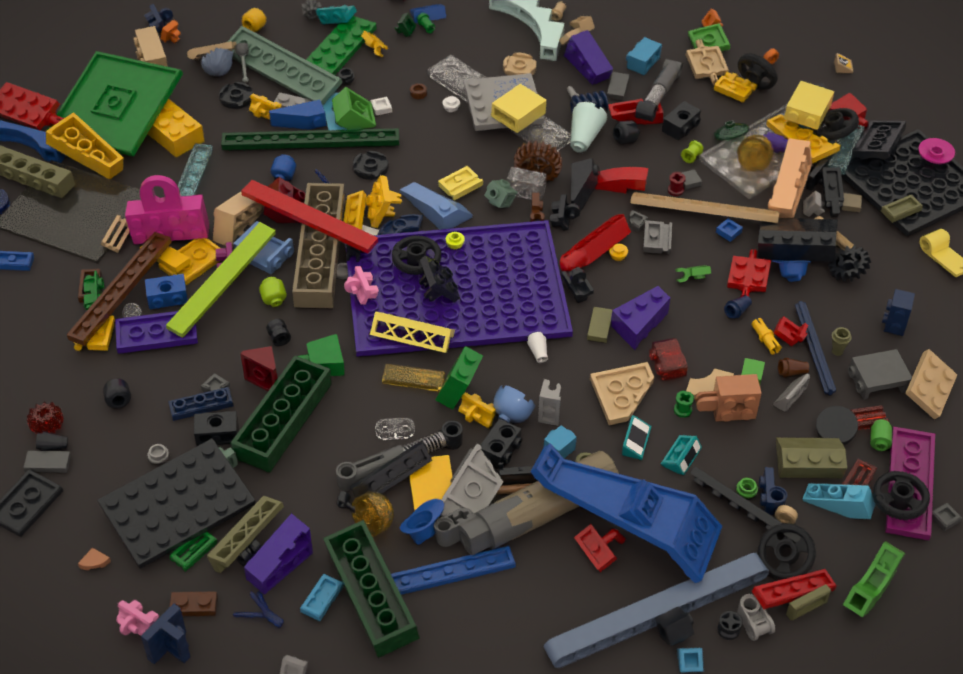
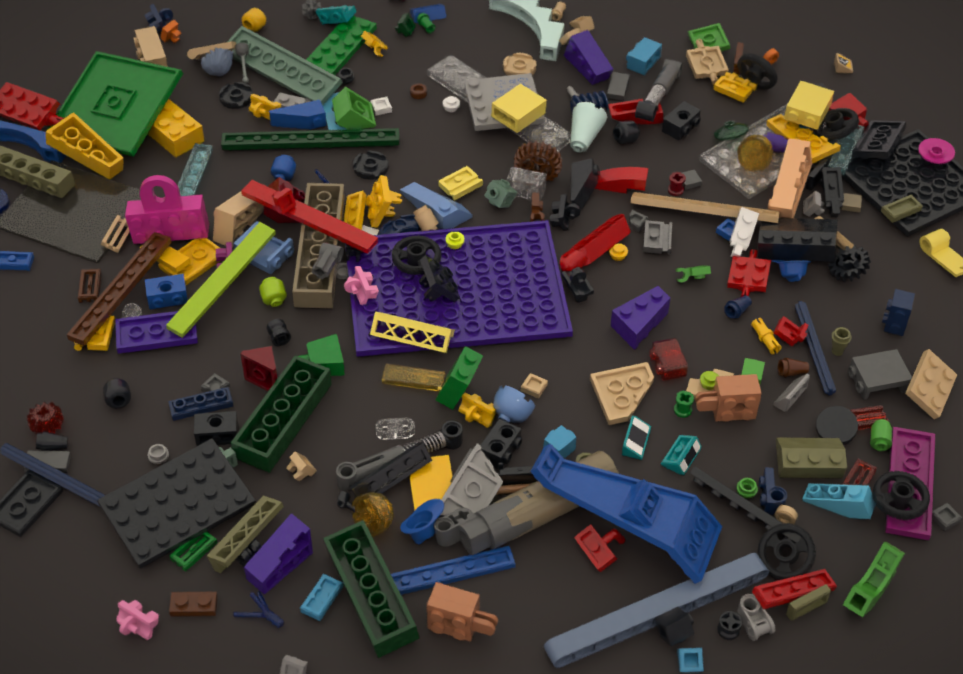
nougat tile [78,548,111,570] -> none
green hinge [83,271,105,310] -> none
dark blue bracket [141,603,190,664] -> none
white cone [527,332,548,363] -> none
light grey hinge [538,379,561,426] -> none
olive tile [587,307,612,343] -> none
lime bush [681,140,704,163] -> none
orange tile [702,9,723,27] -> none
none -> dark blue axle [0,443,105,506]
none -> red tile [272,188,296,214]
none -> tan tile [287,451,317,481]
none -> dark grey piece [312,242,344,279]
none -> tan brick [413,205,439,231]
none -> nougat brick [427,582,498,641]
none -> tan tile [521,373,548,399]
none -> lime plate [700,371,719,390]
none -> white hinge [729,207,759,257]
none -> reddish brown tile [733,42,744,75]

